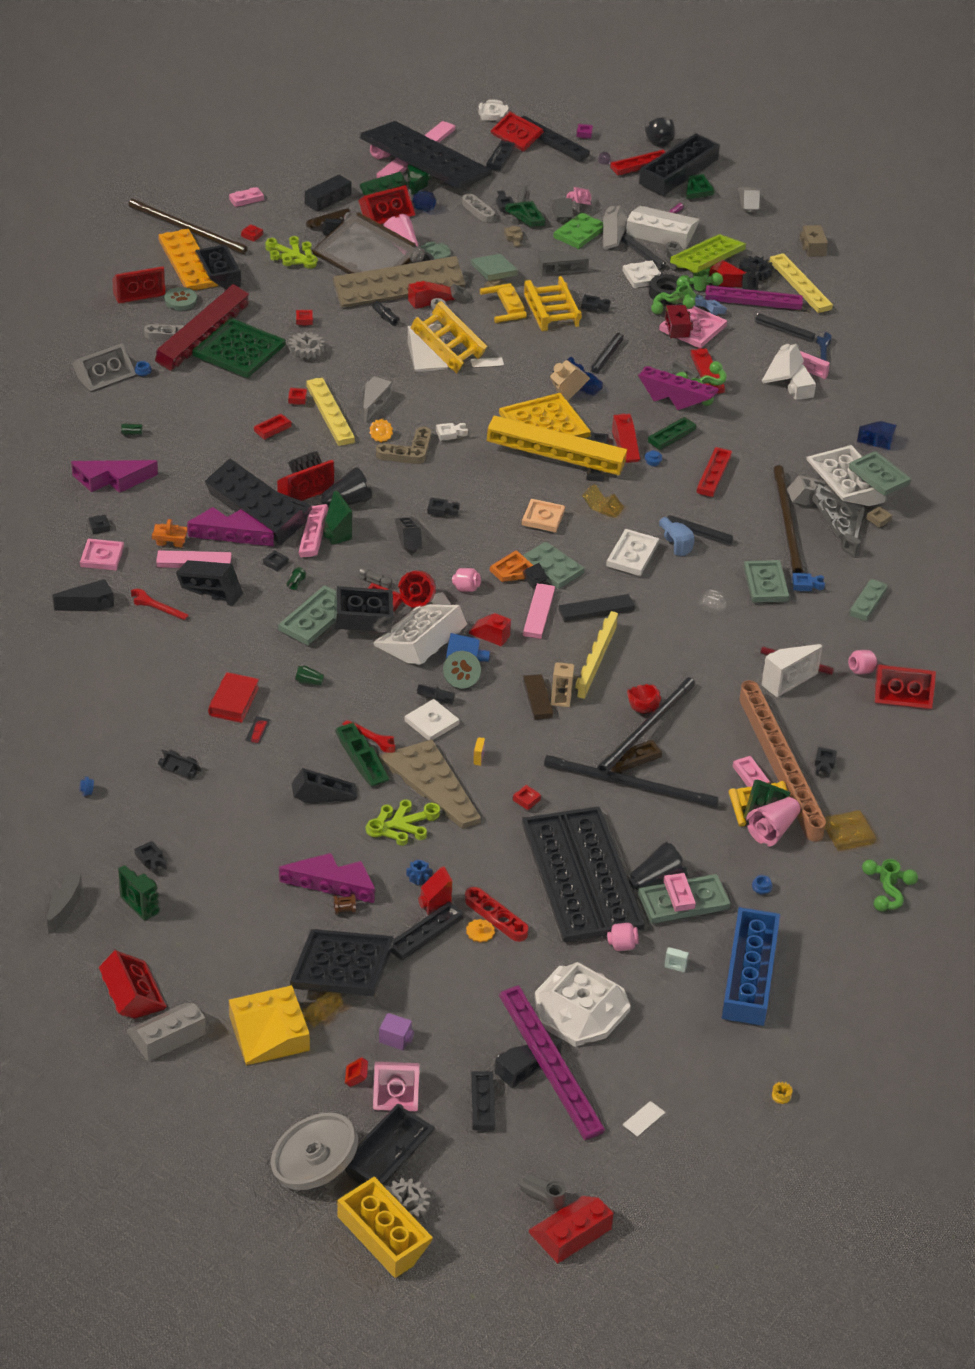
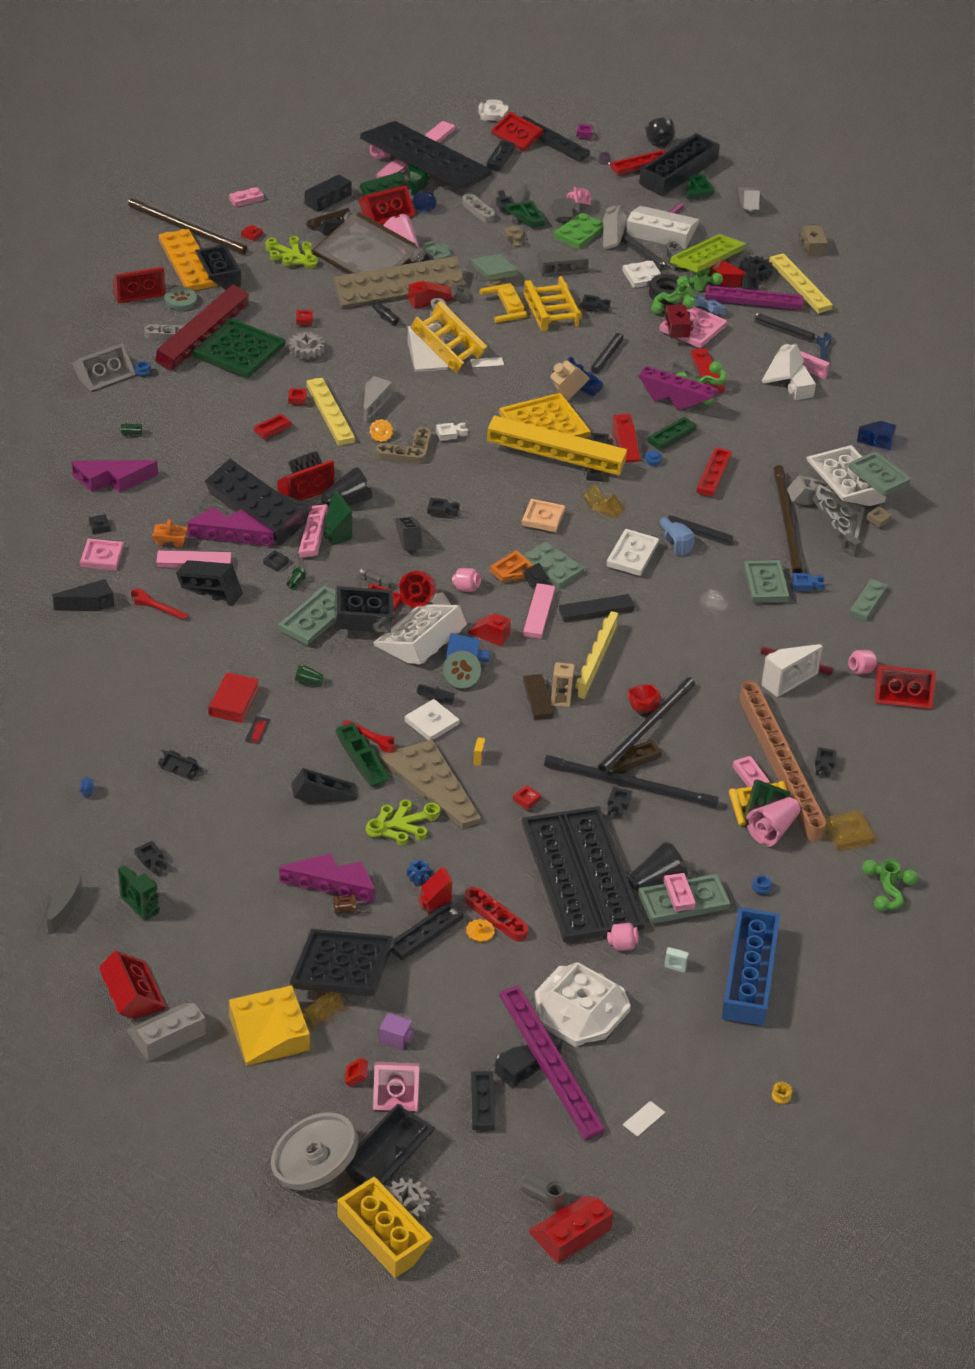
none -> black plate [607,787,632,819]

